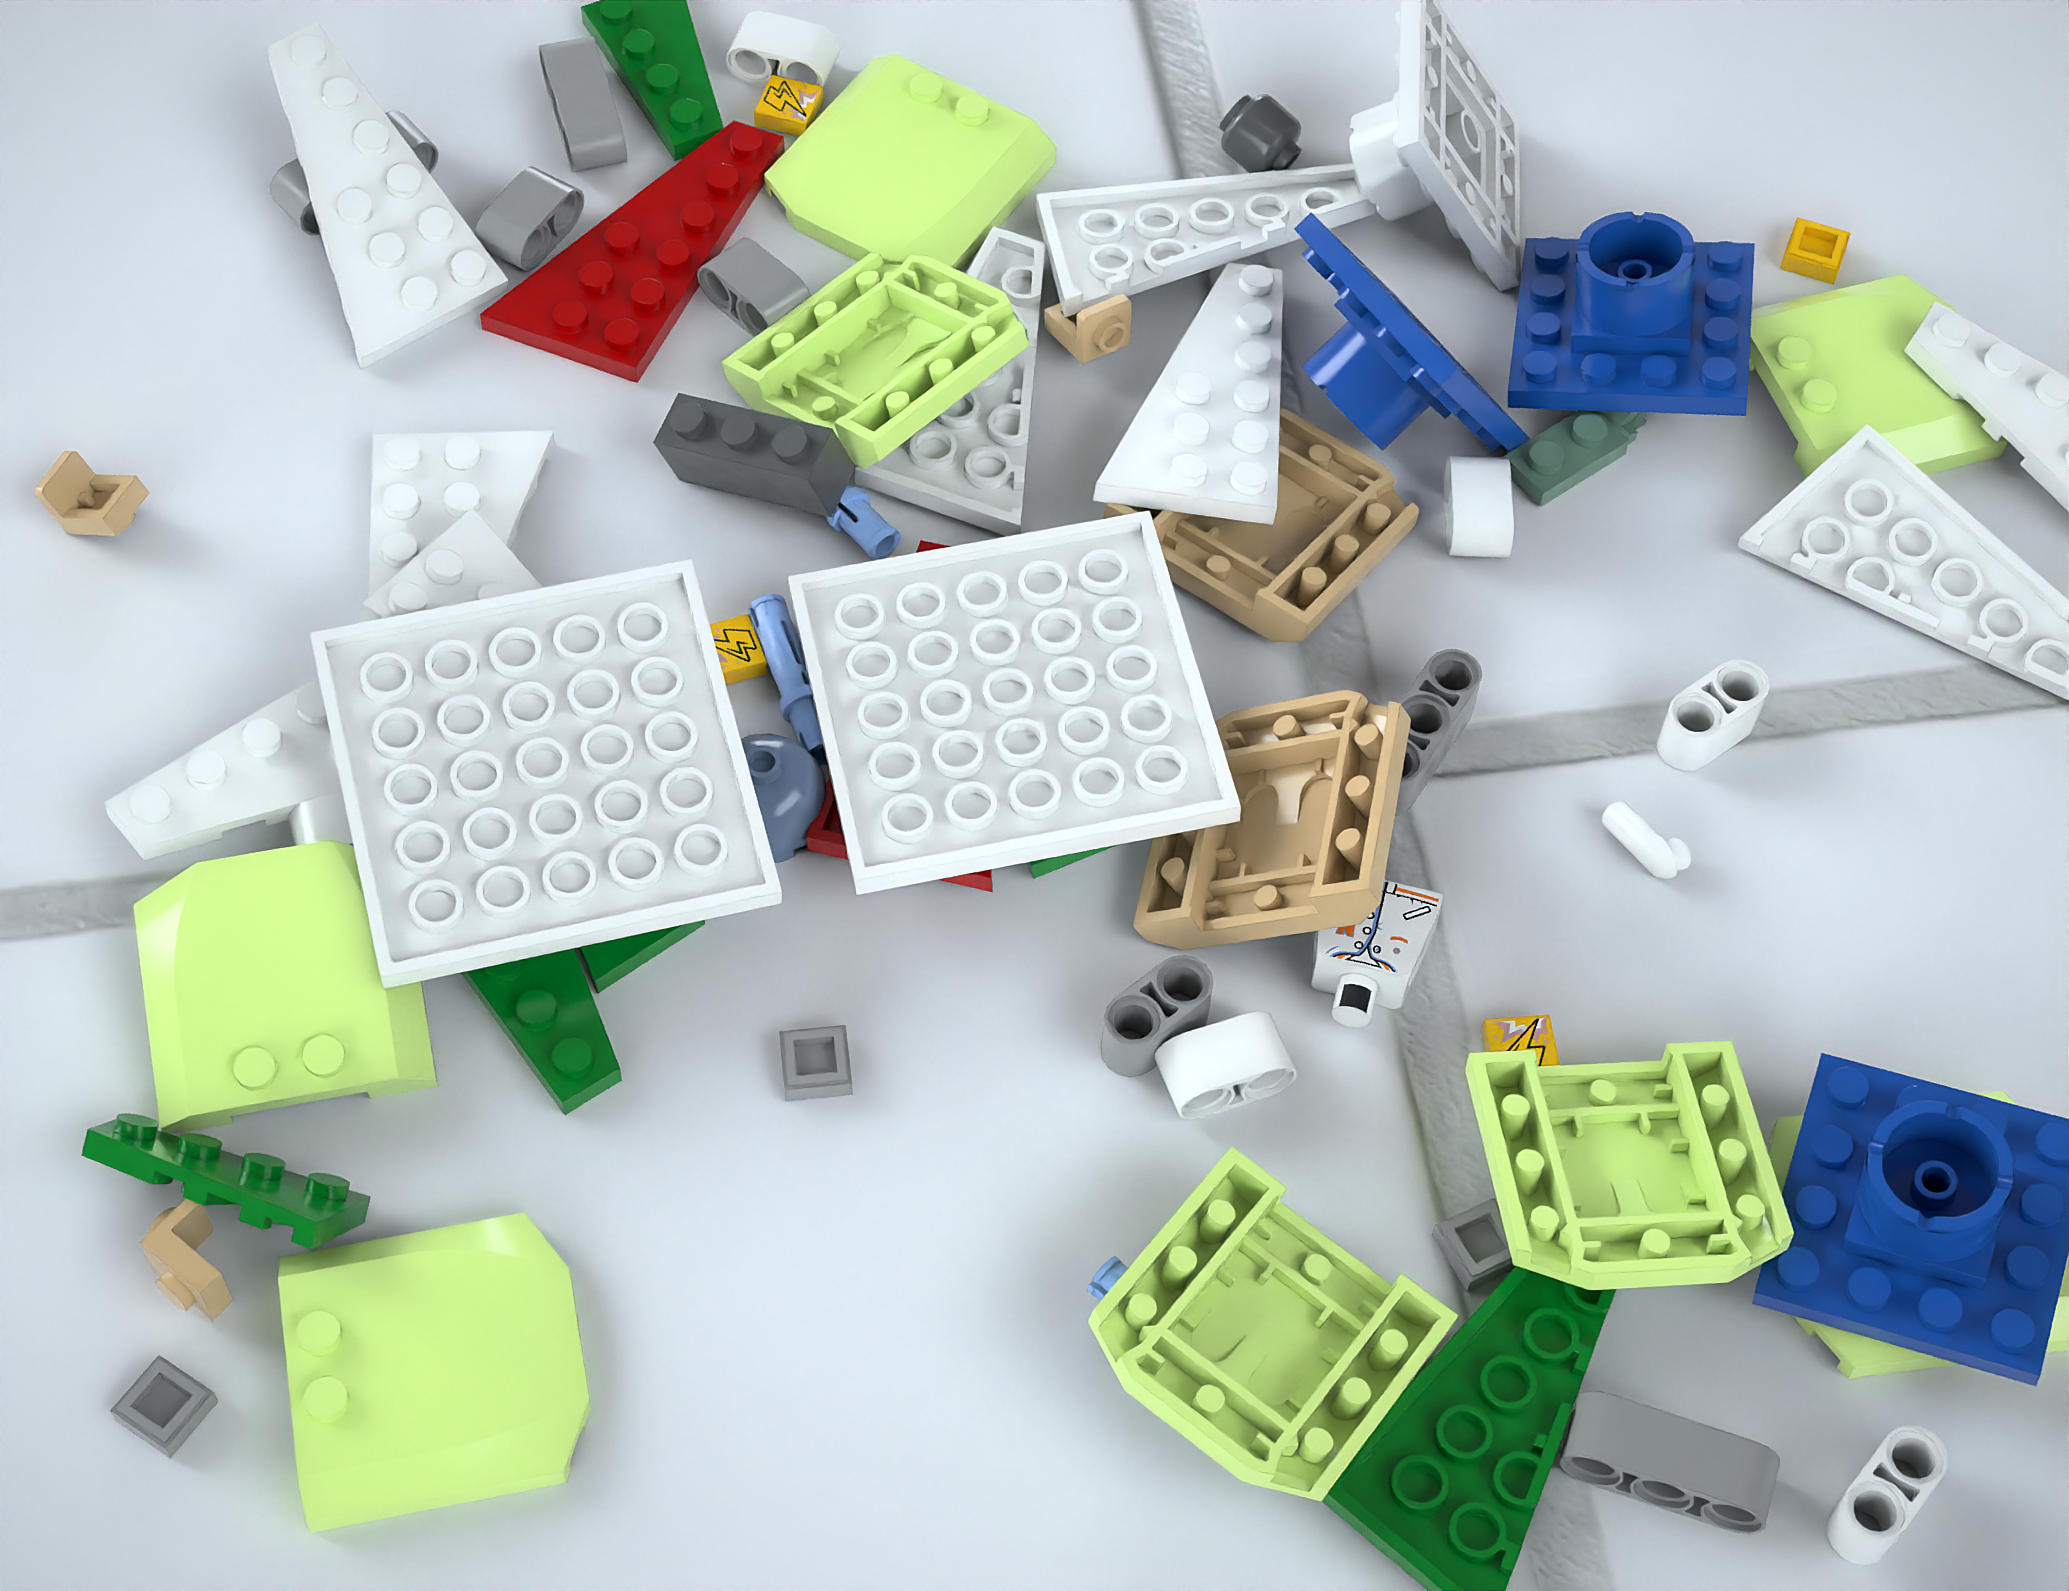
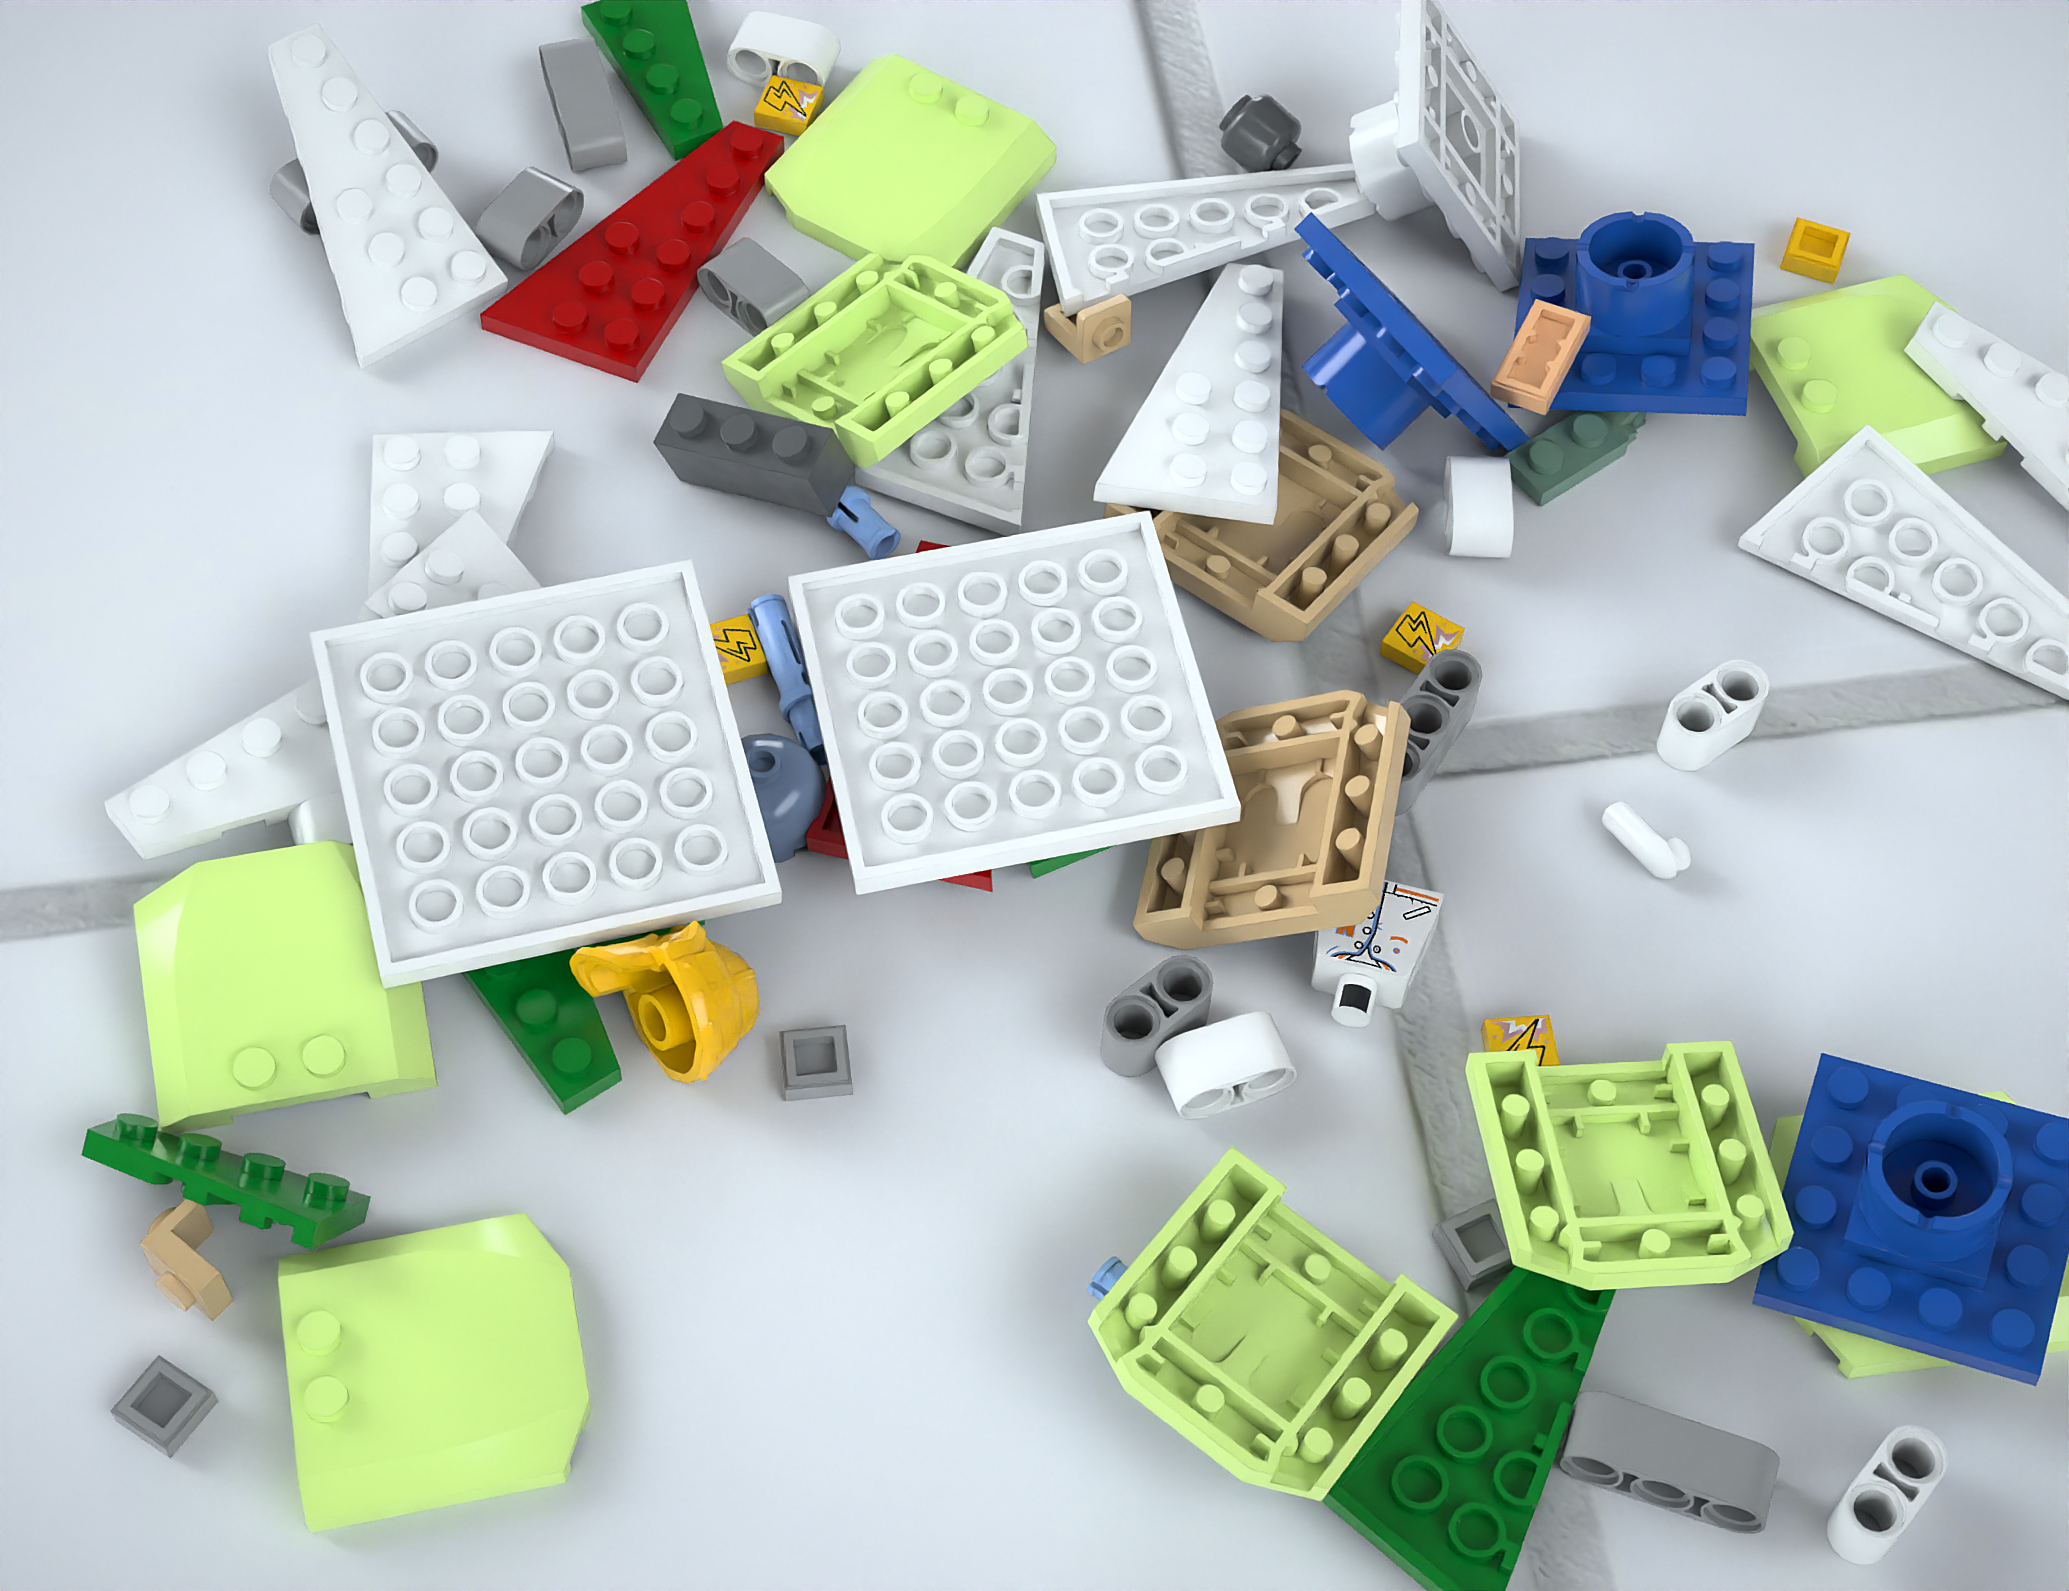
tan bracket [34,451,150,536] -> none
none -> yellow head [569,920,760,1084]
none -> yellow tile [1379,601,1465,675]
none -> light nougat plate [1490,299,1591,415]

